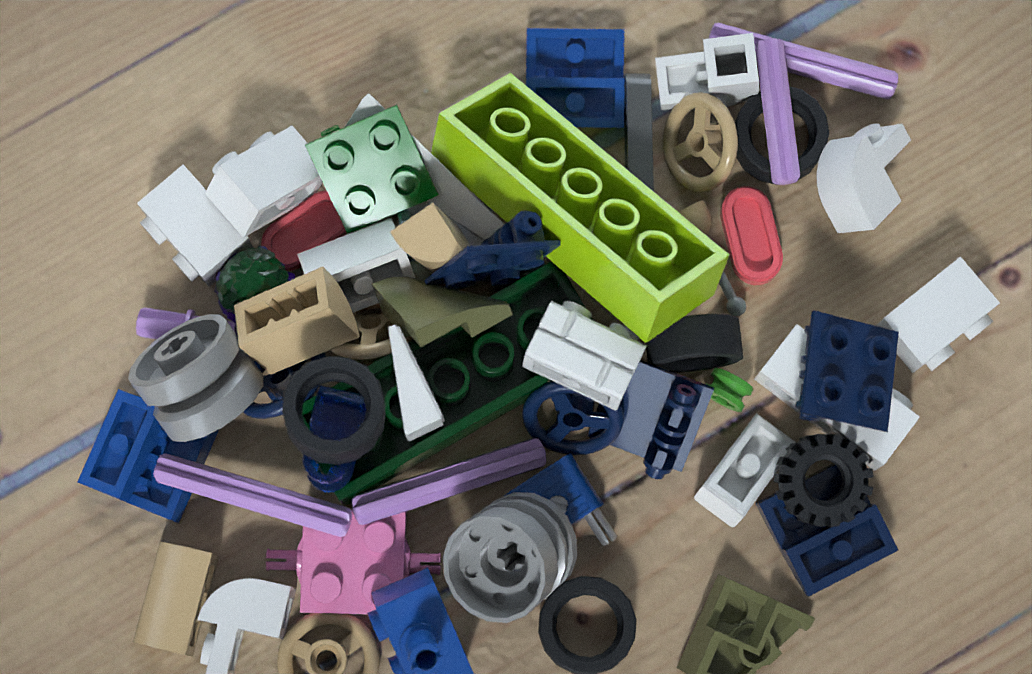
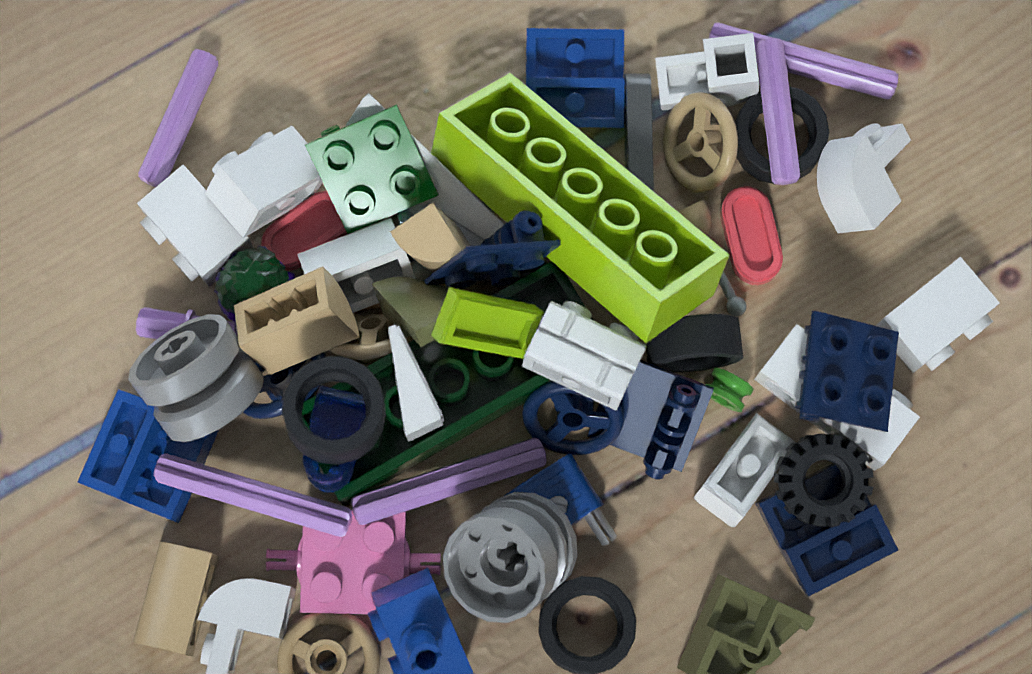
none -> lavender axle [138,49,218,187]
none -> lime tile [431,287,544,359]

